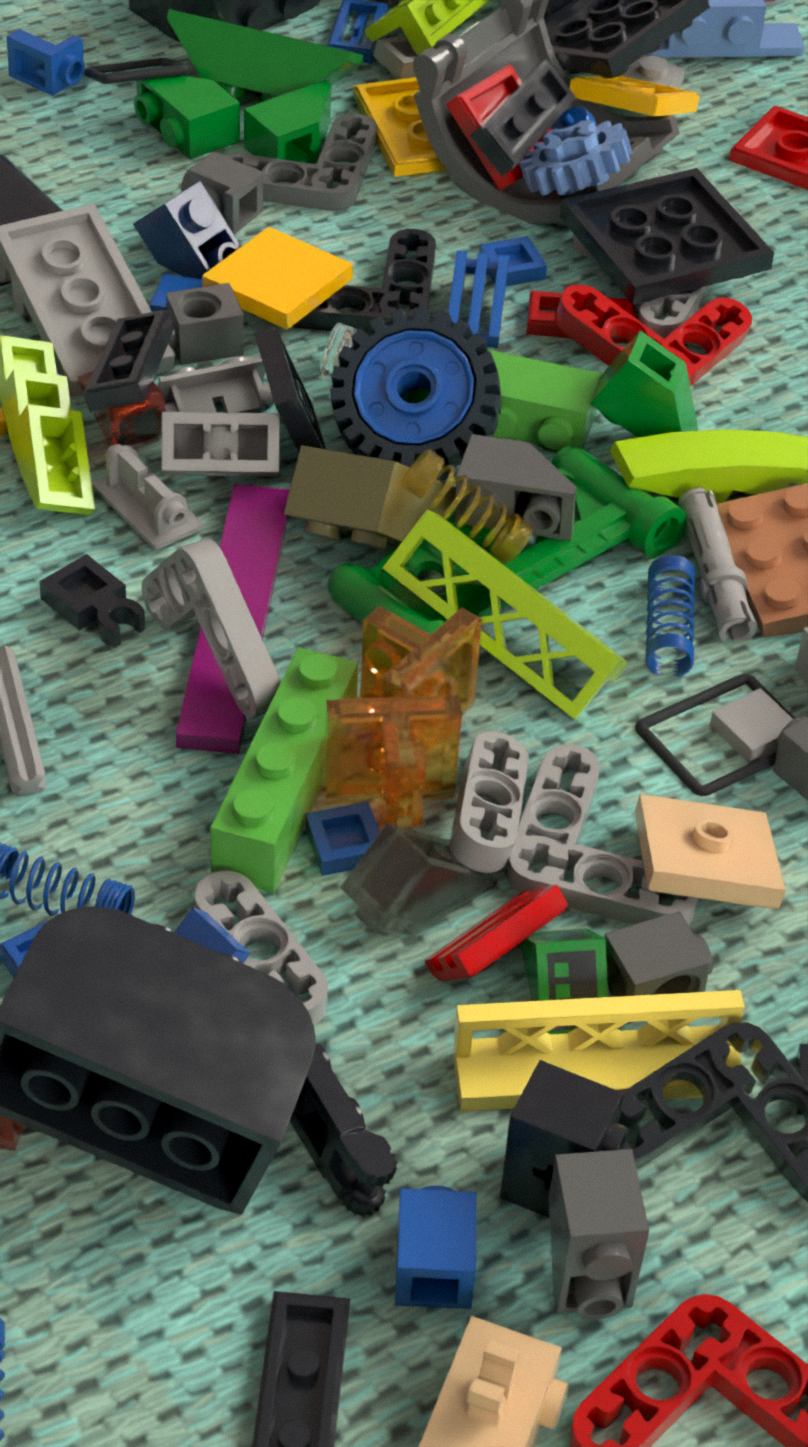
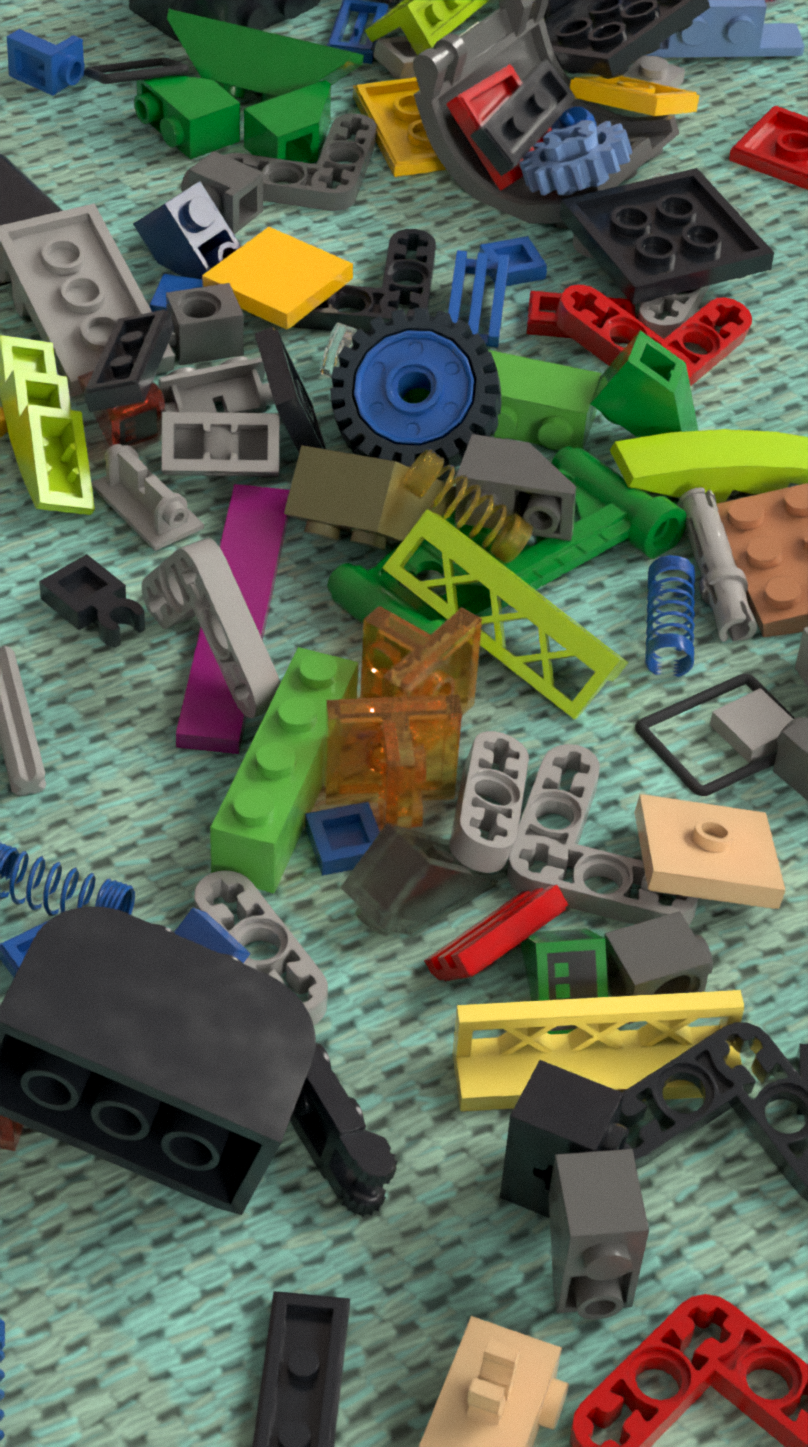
blue brick [395,1186,476,1309] -> none

